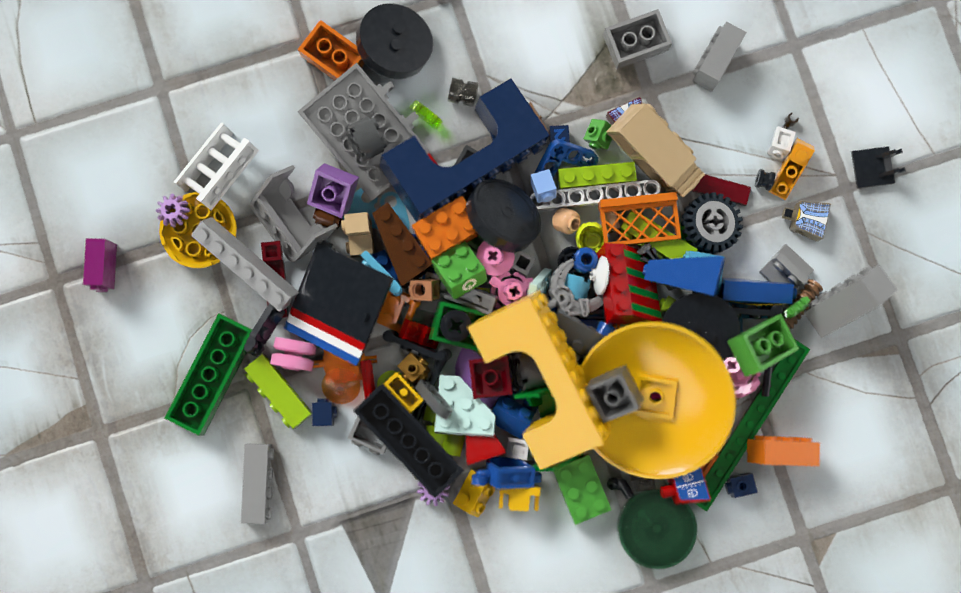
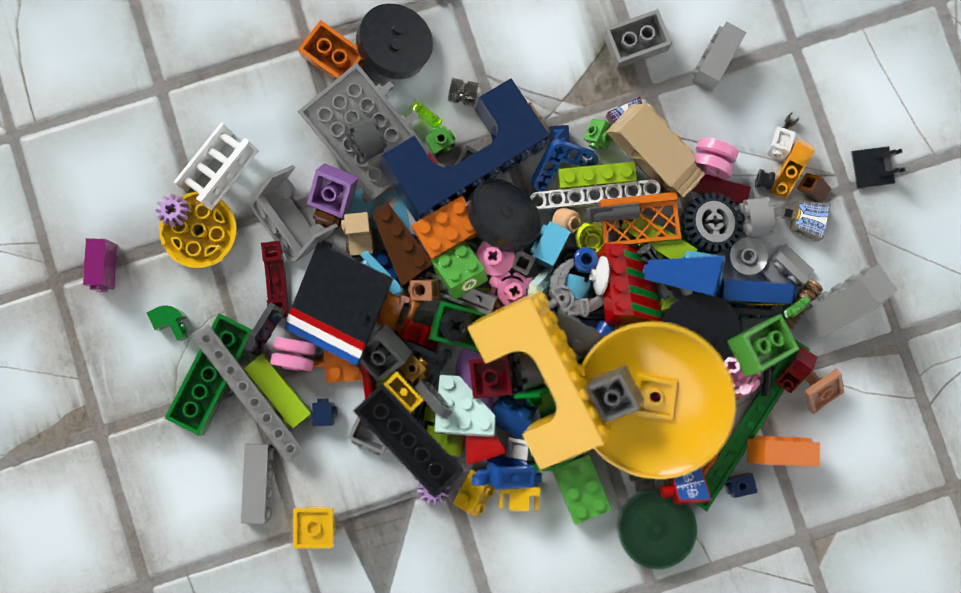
light grey brick [191,217,299,312] -> none
clear orange dish [322,368,360,404] -> none
light blue brick [531,169,557,203] -> none
black arm [607,477,634,499] -> none
none -> green brick [146,305,188,341]
none -> light grey brick [191,323,303,462]
none -> yellow panel [293,506,336,548]
none -> dark grey brick [360,324,412,382]
none -> bright green brick [425,126,456,158]
none -> medium azure brick [530,221,571,269]
none -> dark grey piece [585,202,640,224]
none -> bright pink wheel [694,138,739,179]
none -> light grey dish [729,237,768,275]
none -> light grey brick [739,197,775,238]
none -> dark red slope [775,346,817,393]
none -> reddish brown brick [797,173,832,203]
none -> nougat tile [805,368,844,414]

